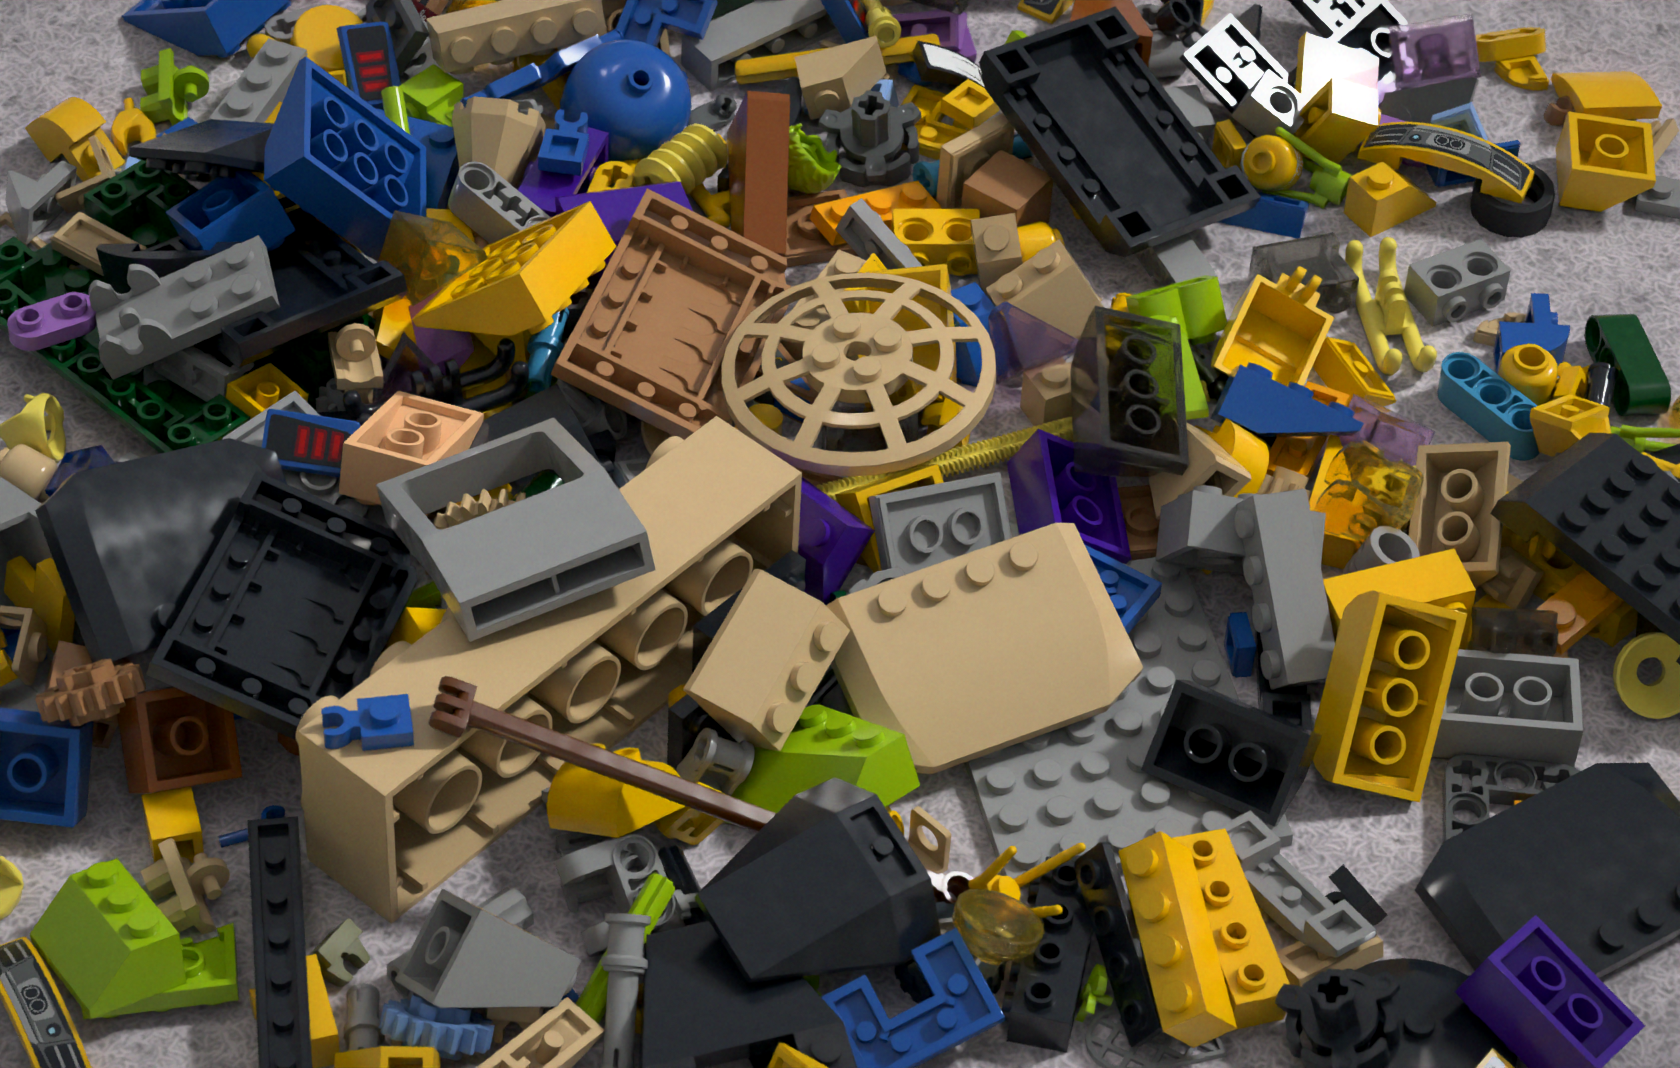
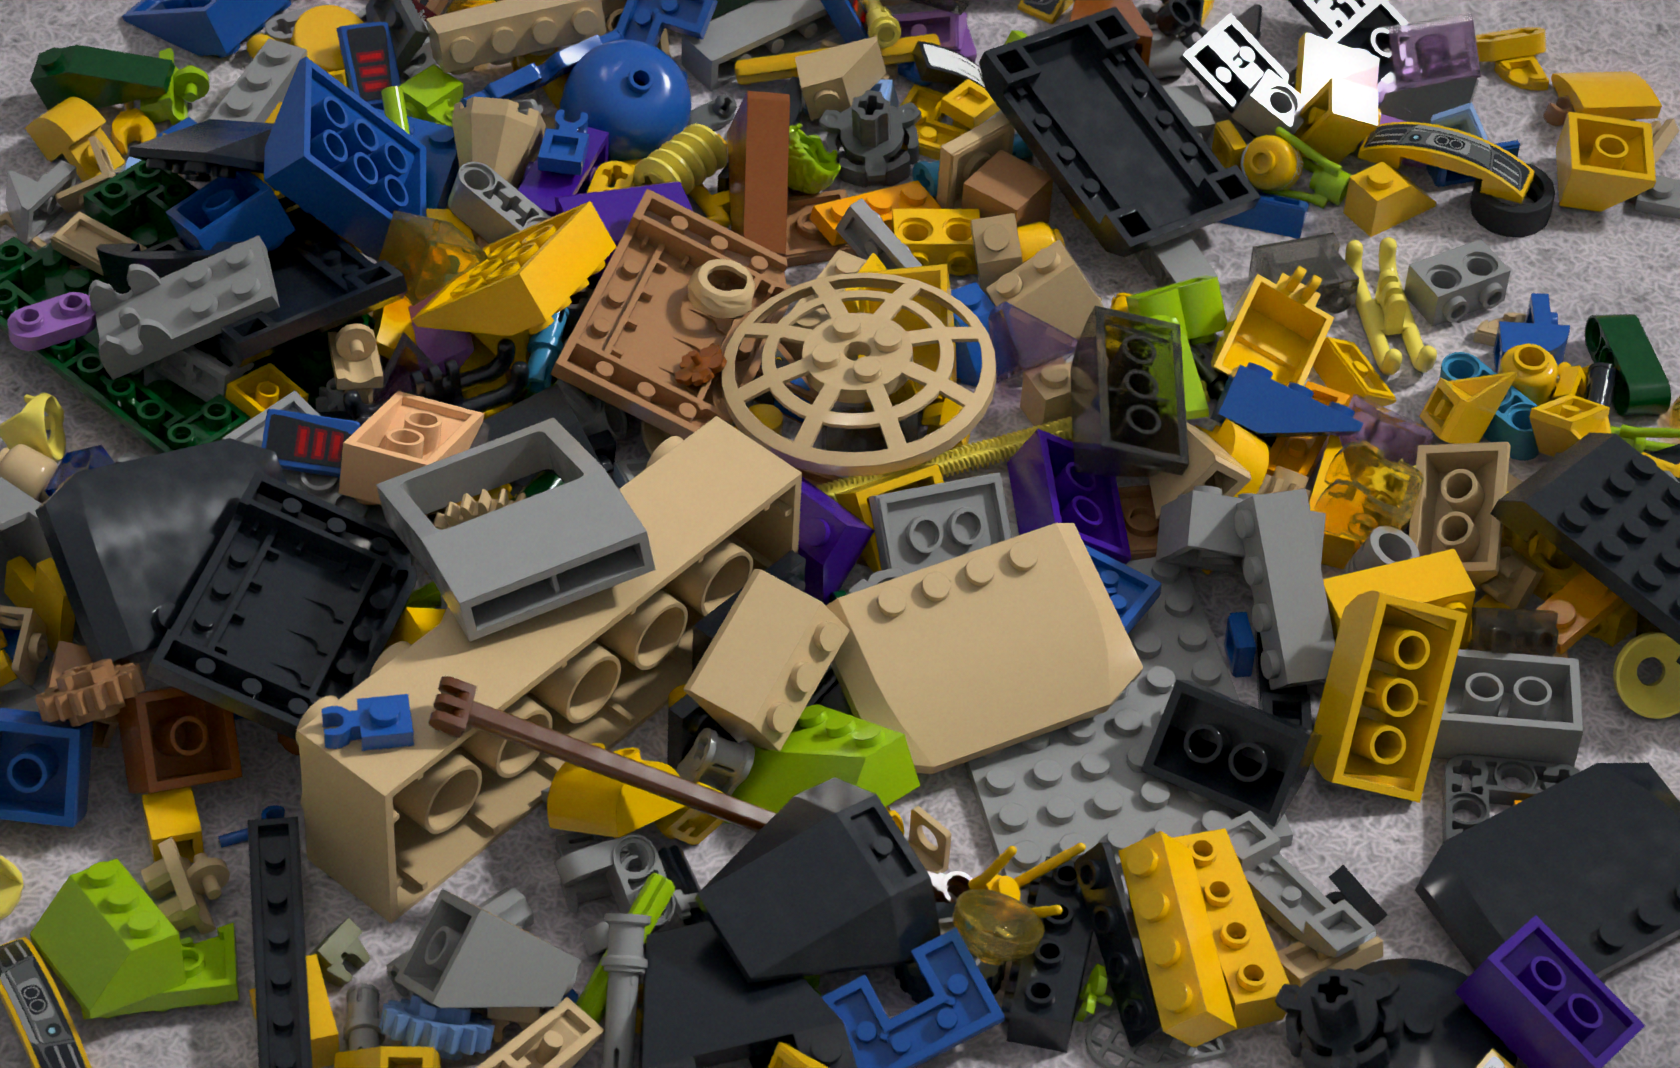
none -> dark green slope [30,45,175,110]
none -> dark orange plant [674,343,727,386]
none -> tan piece [688,259,755,318]
none -> yellow slope [1419,371,1519,444]

